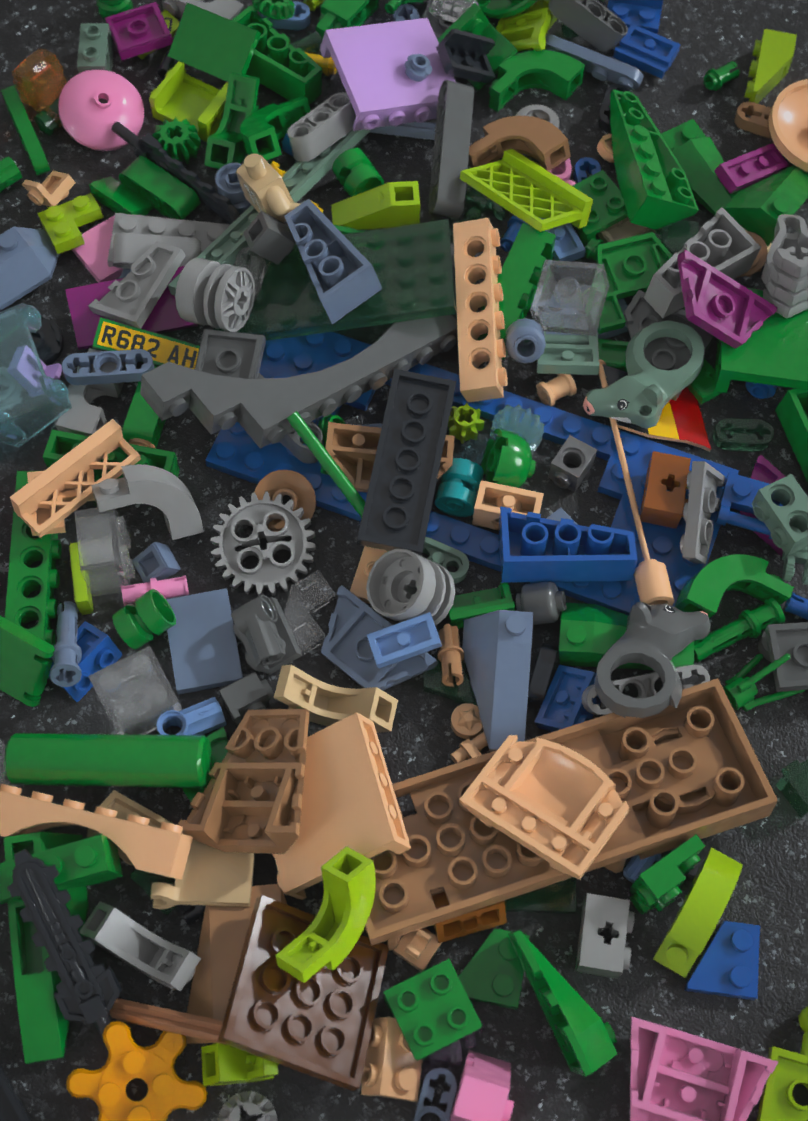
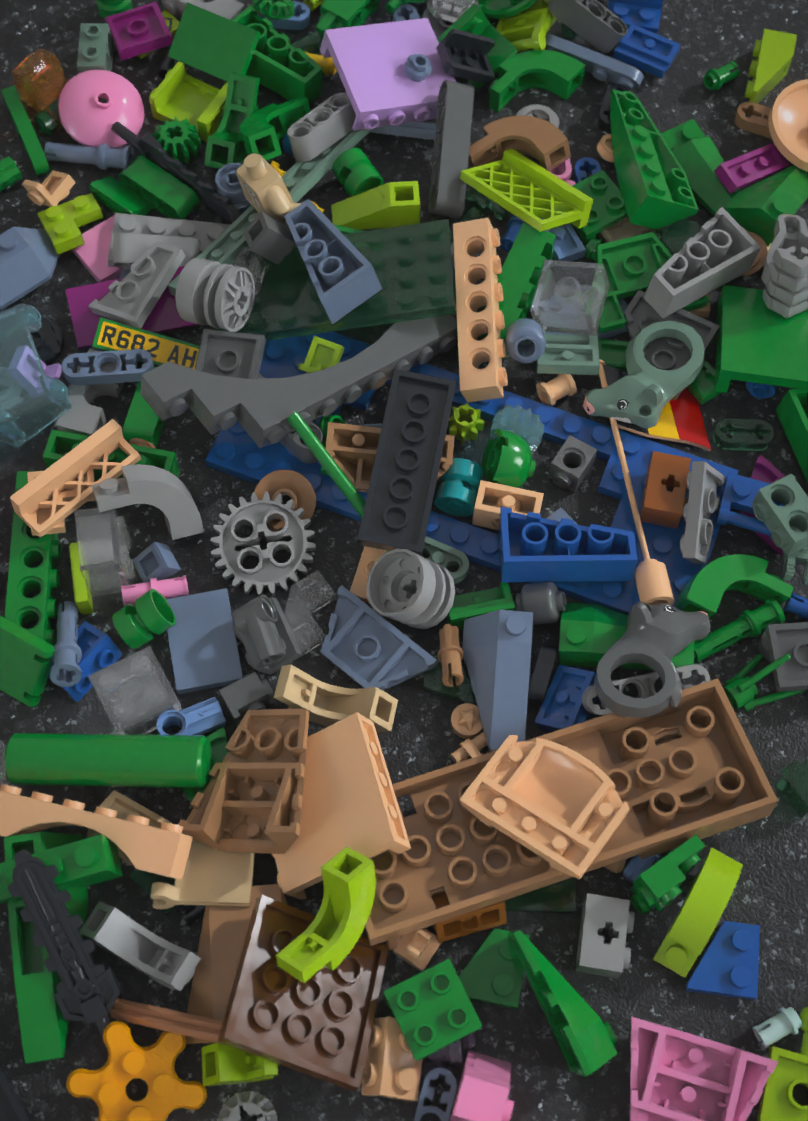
medium blue plate [367,612,442,668] -> none
magenta wing [677,250,778,348] -> none
none -> sand blue pin [44,142,134,170]
none -> lime bracket [298,336,345,374]
none -> light aqua pin [752,1007,803,1049]

